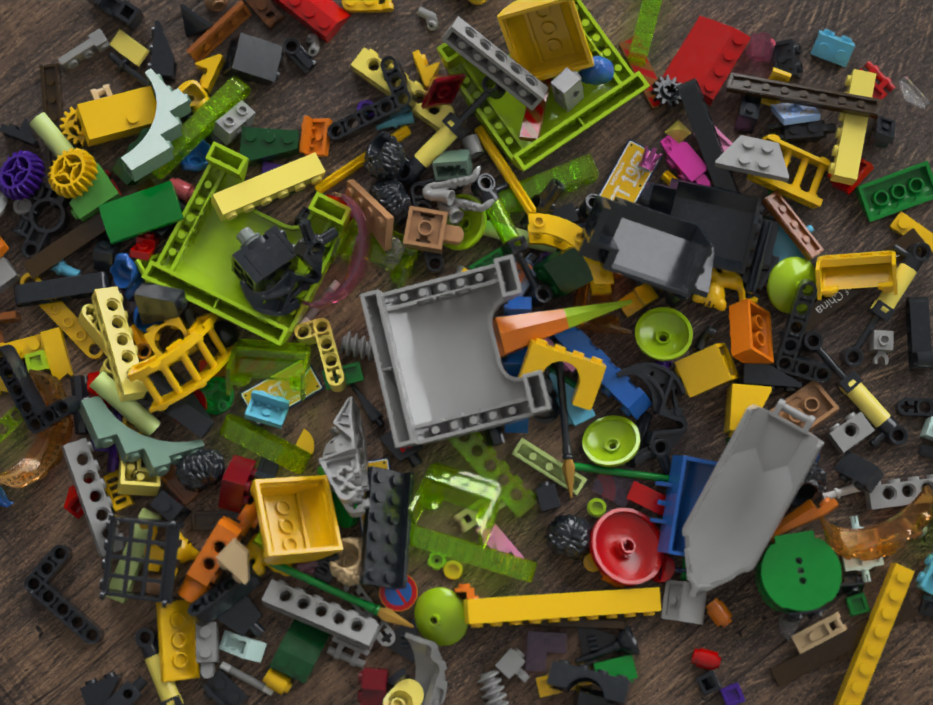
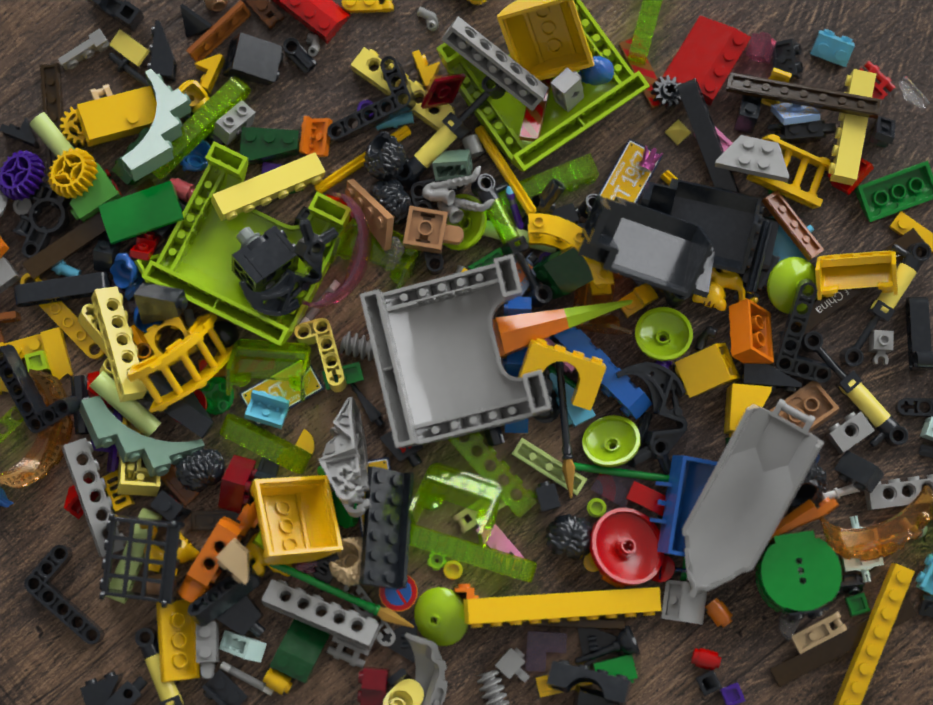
dark pink hinge [660,135,711,186] -> none
none -> dark purple piece [506,186,523,230]

